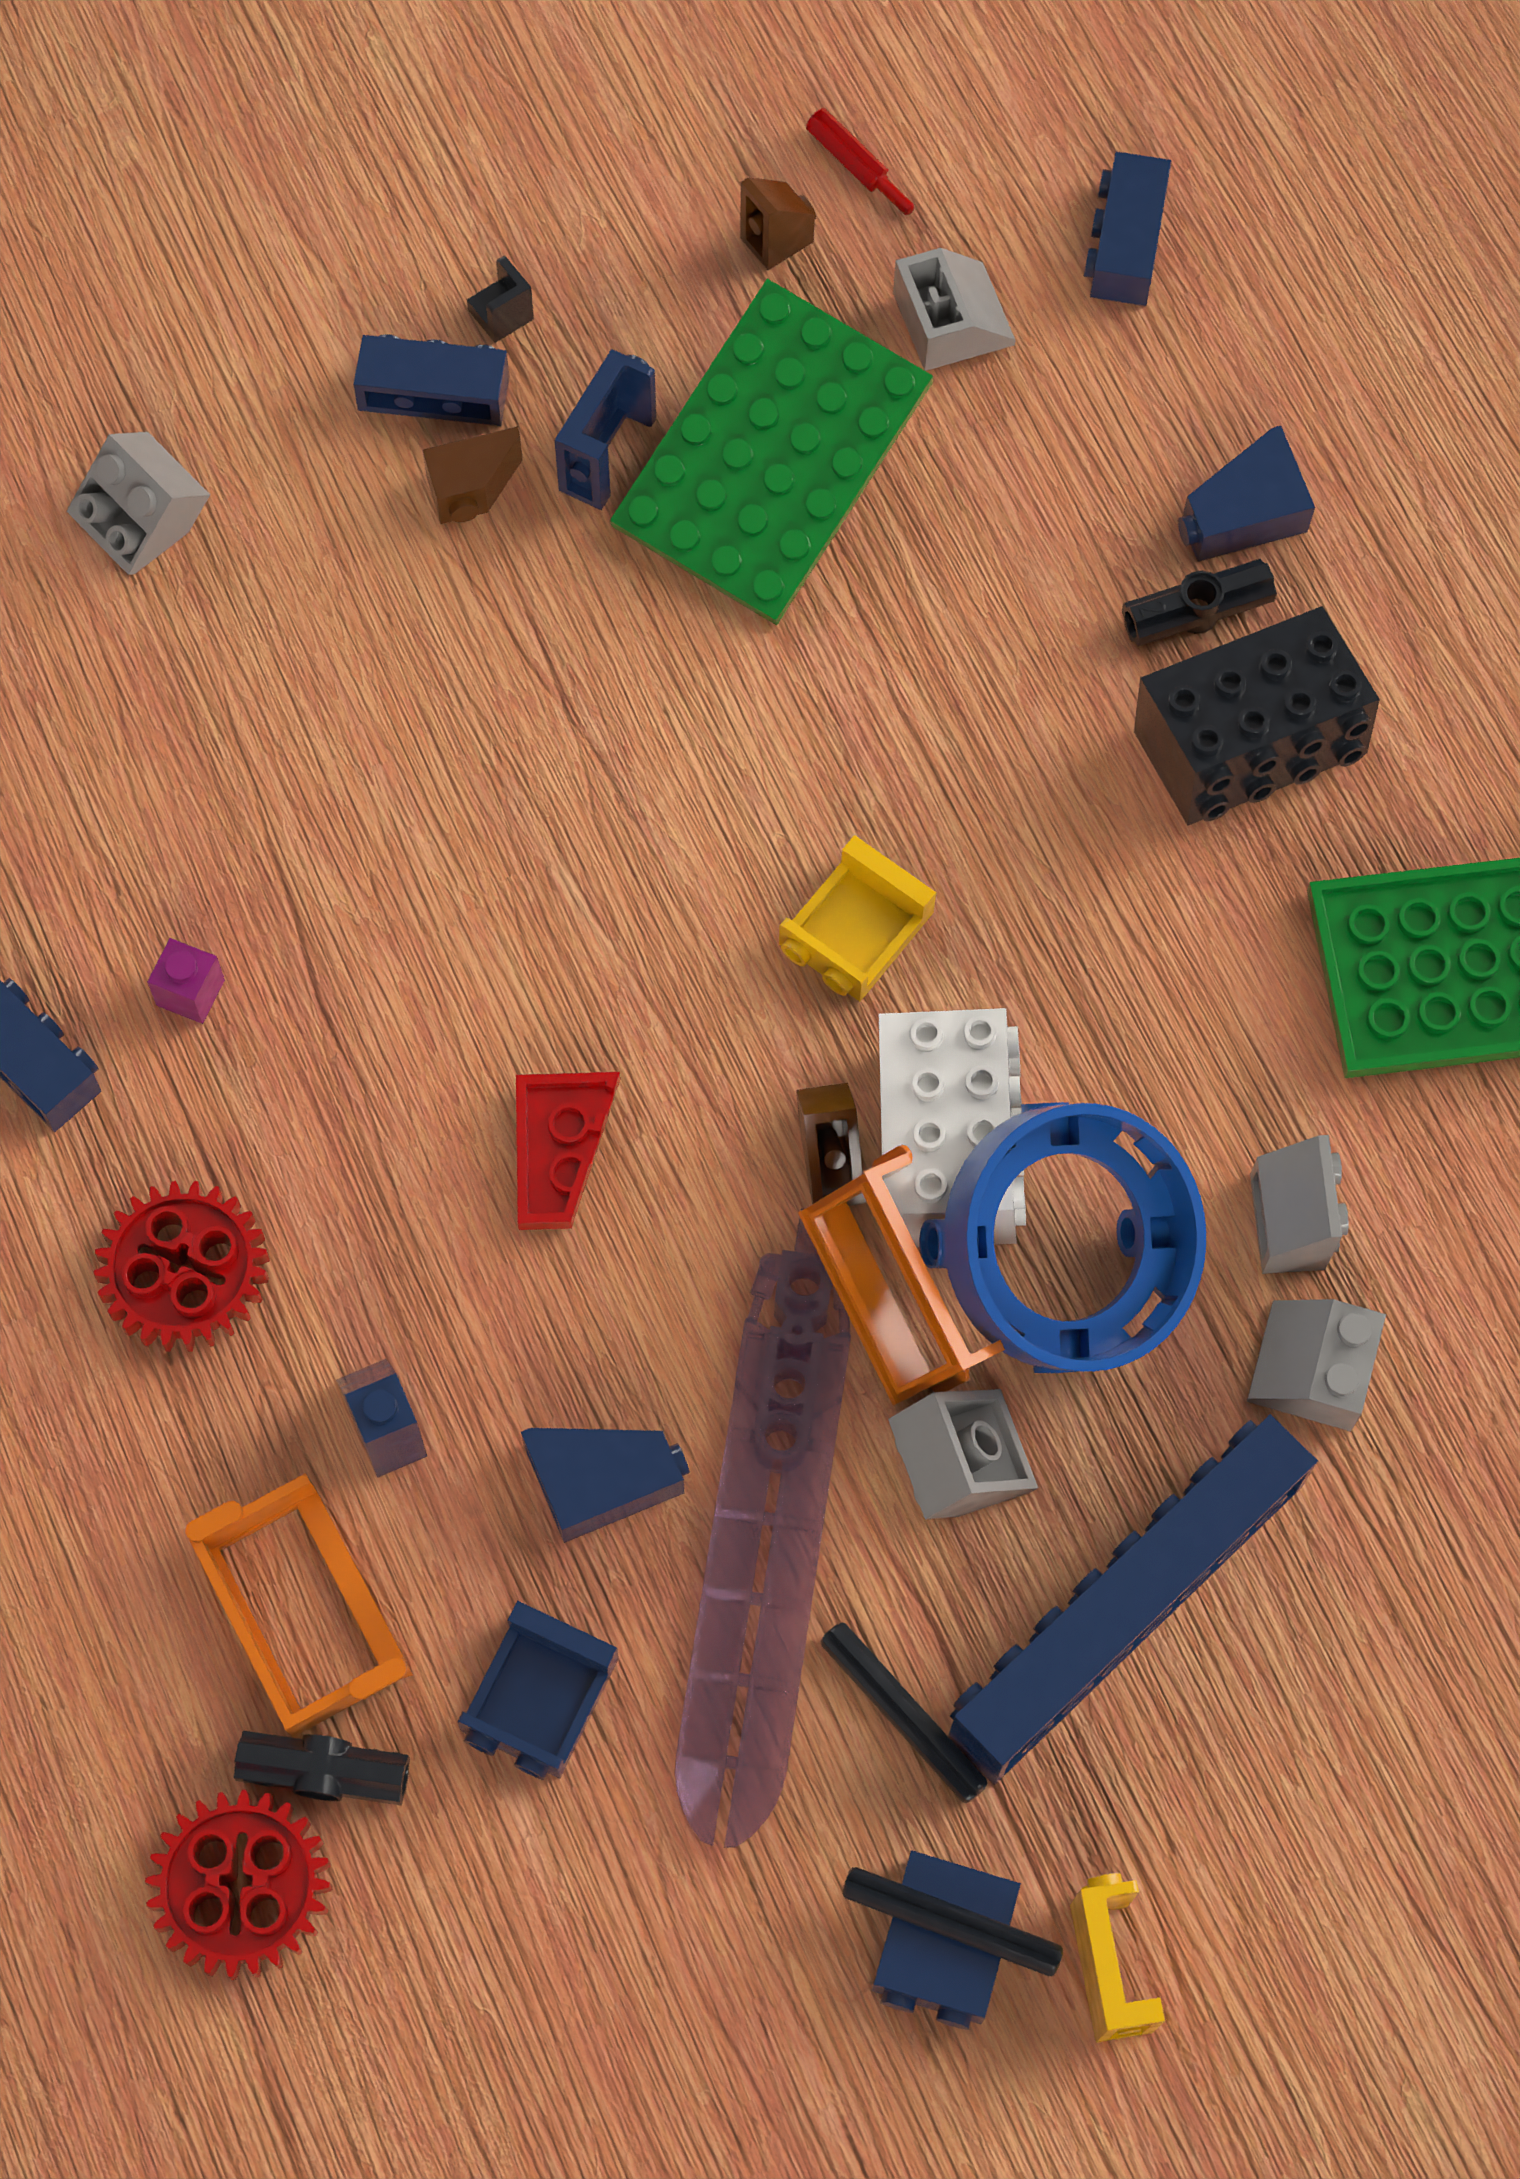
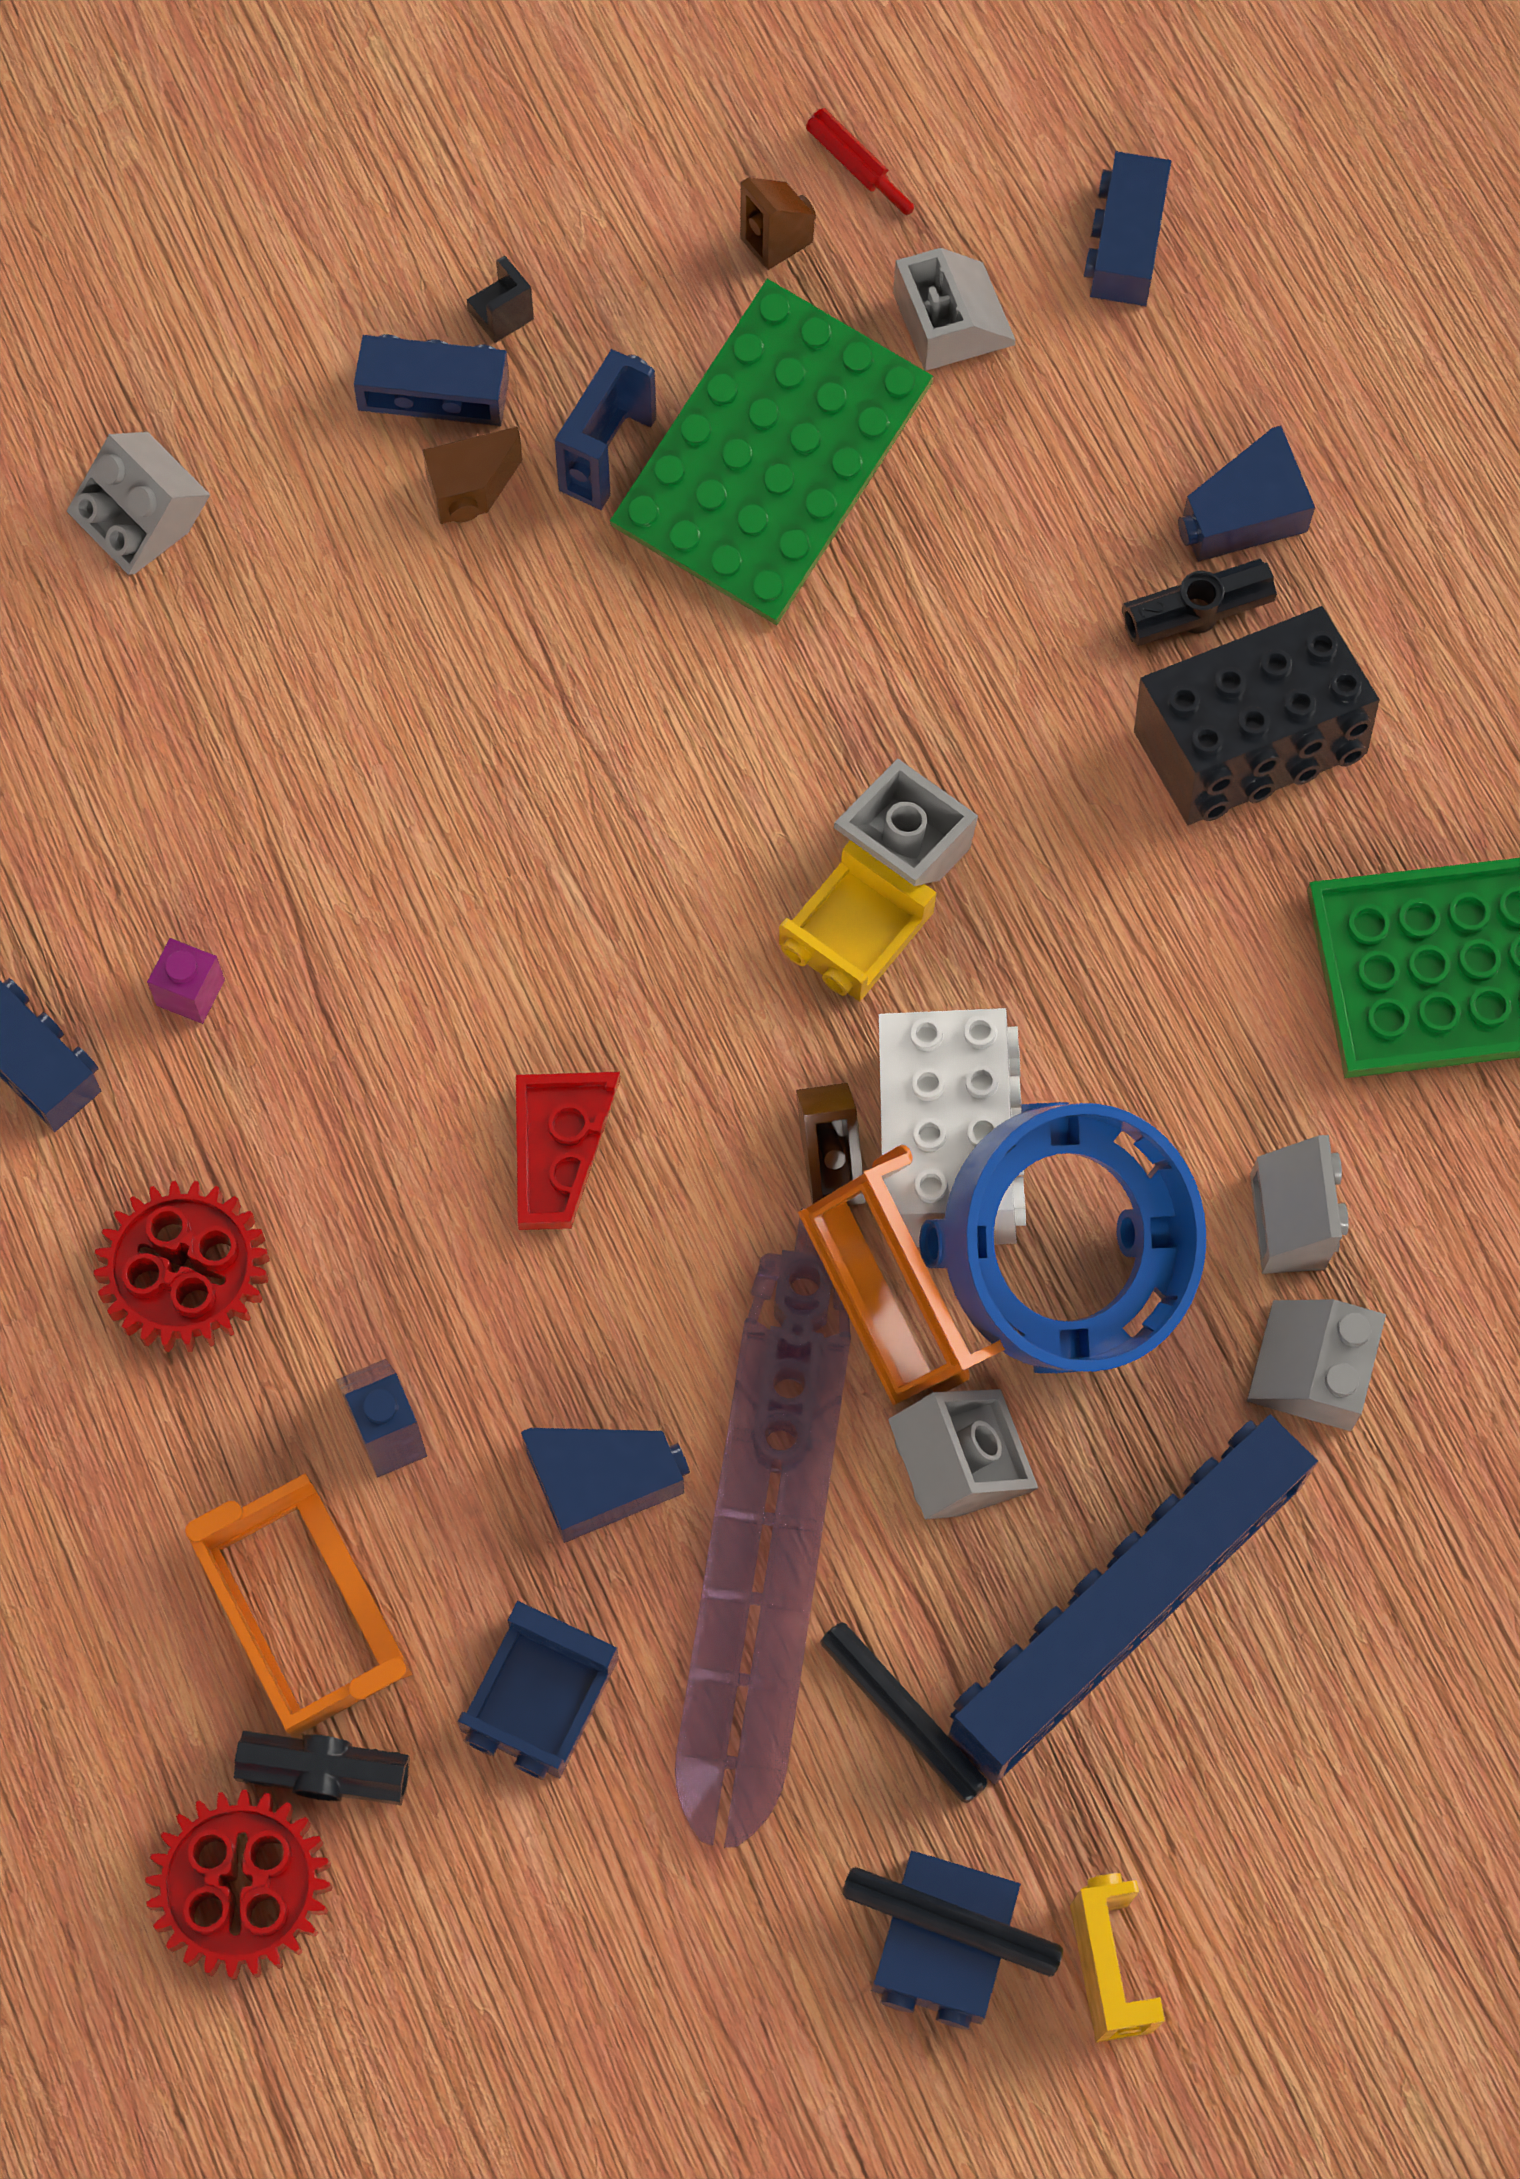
none -> light grey slope [834,758,978,886]

